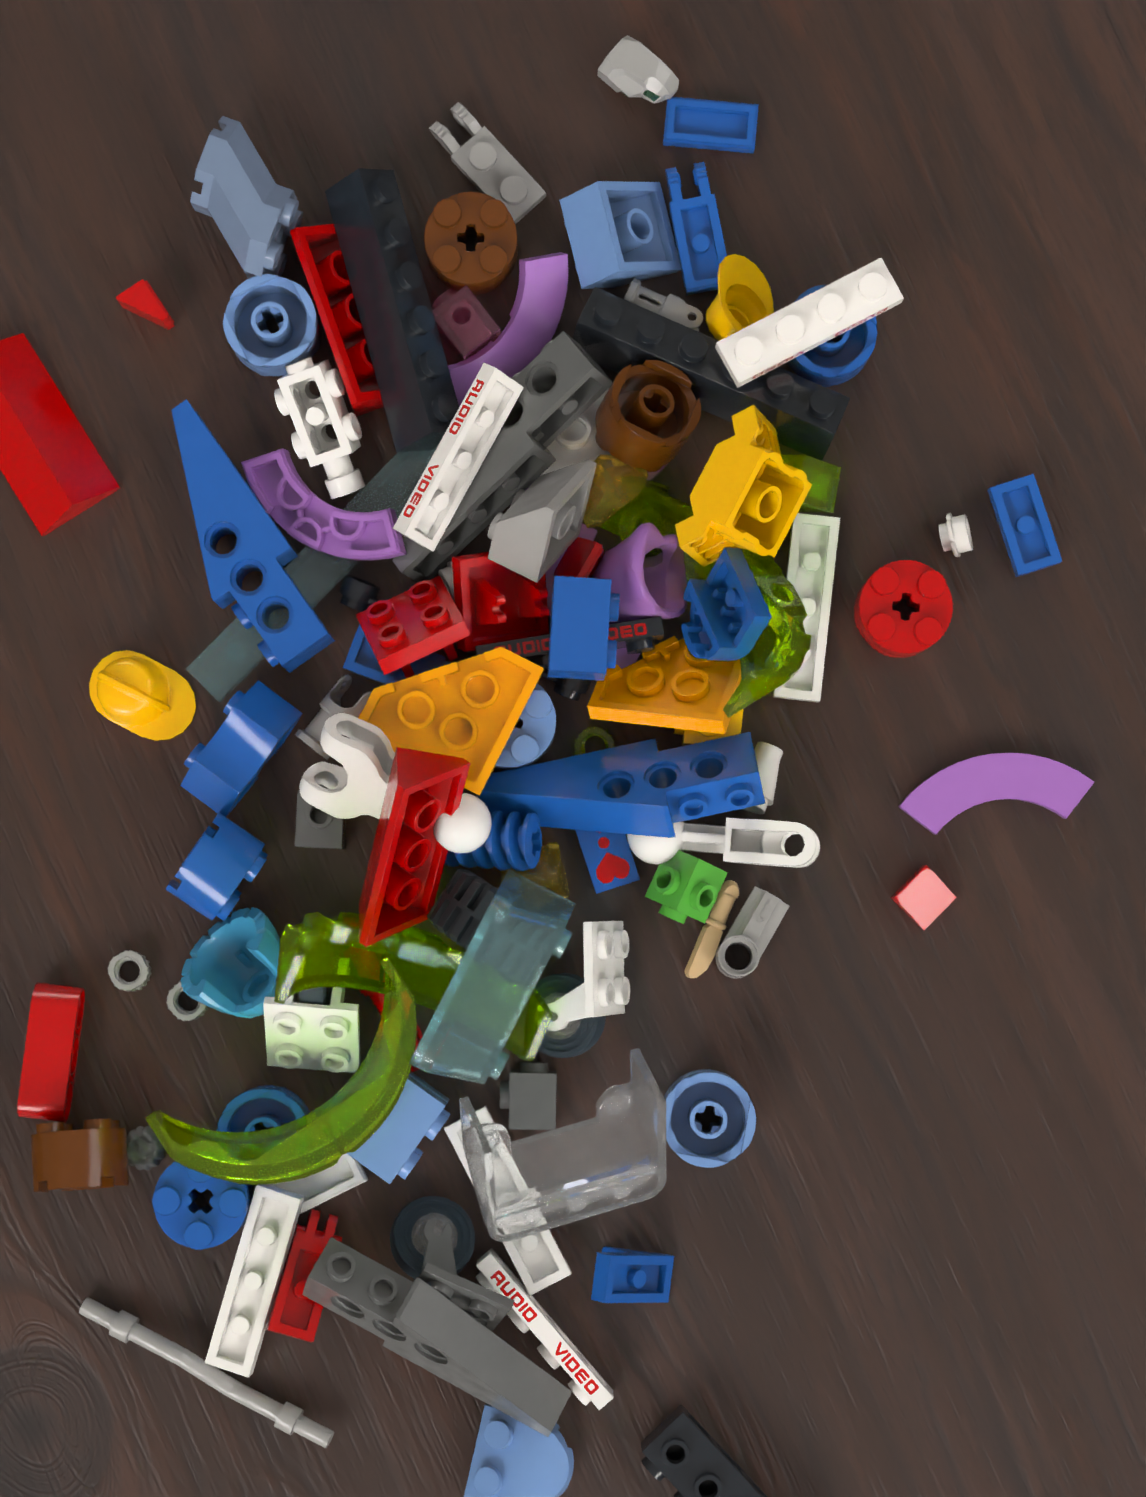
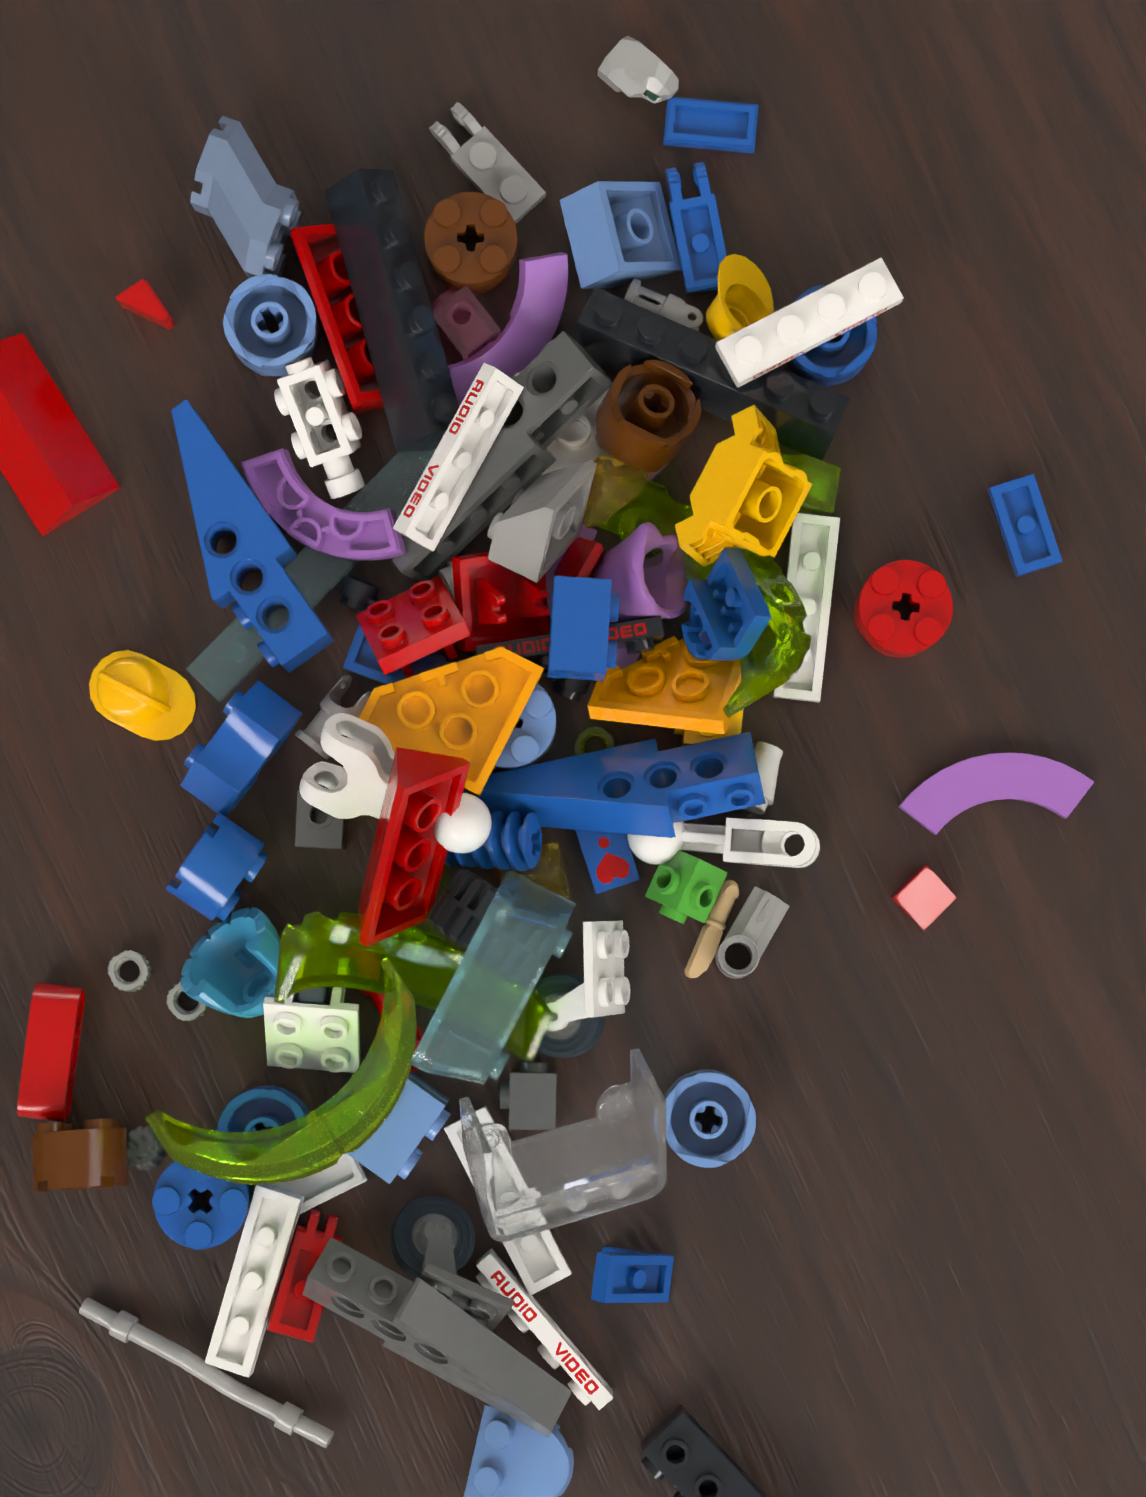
white plate [939,513,973,557] -> none

